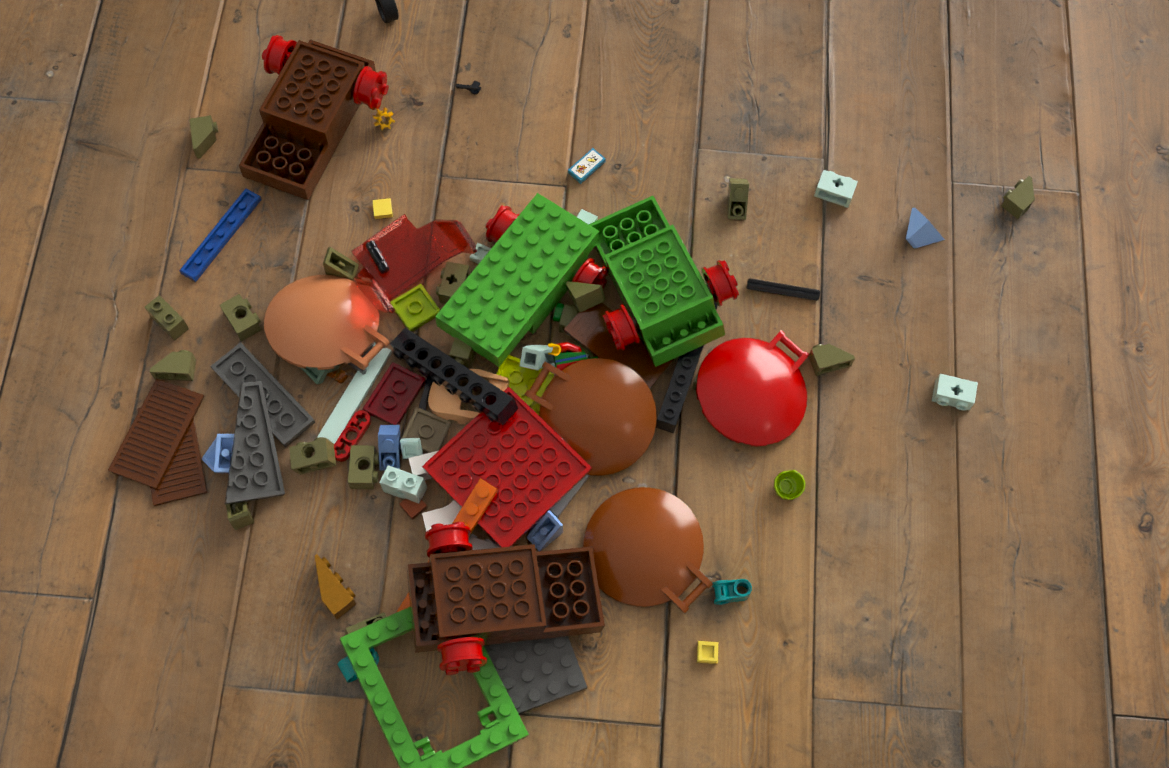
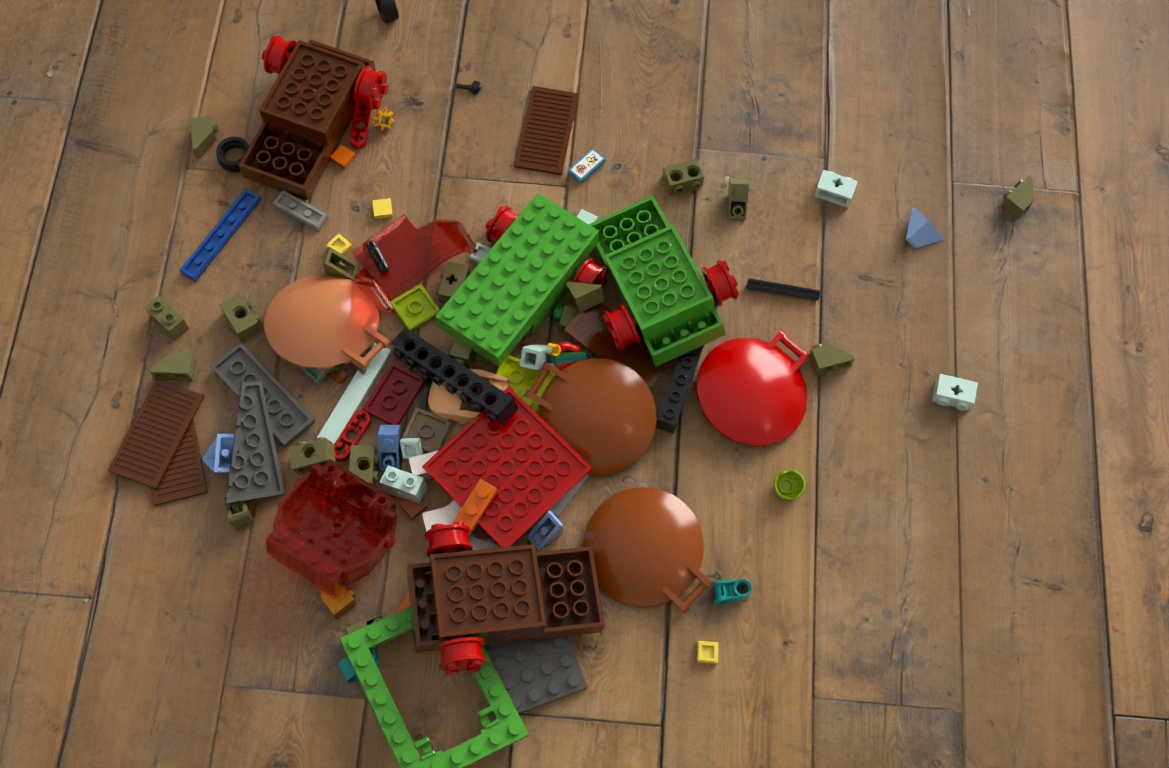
none -> black tyre [216,136,249,173]
none -> clear red piece [266,459,397,597]
none -> light grey tile [272,190,329,231]
none -> light yellow tile [326,234,353,255]
none -> orange tile [330,145,356,169]
none -> red beam [350,103,372,149]
none -> reddish brown window [514,86,579,175]
none -> olive brick [662,159,705,195]

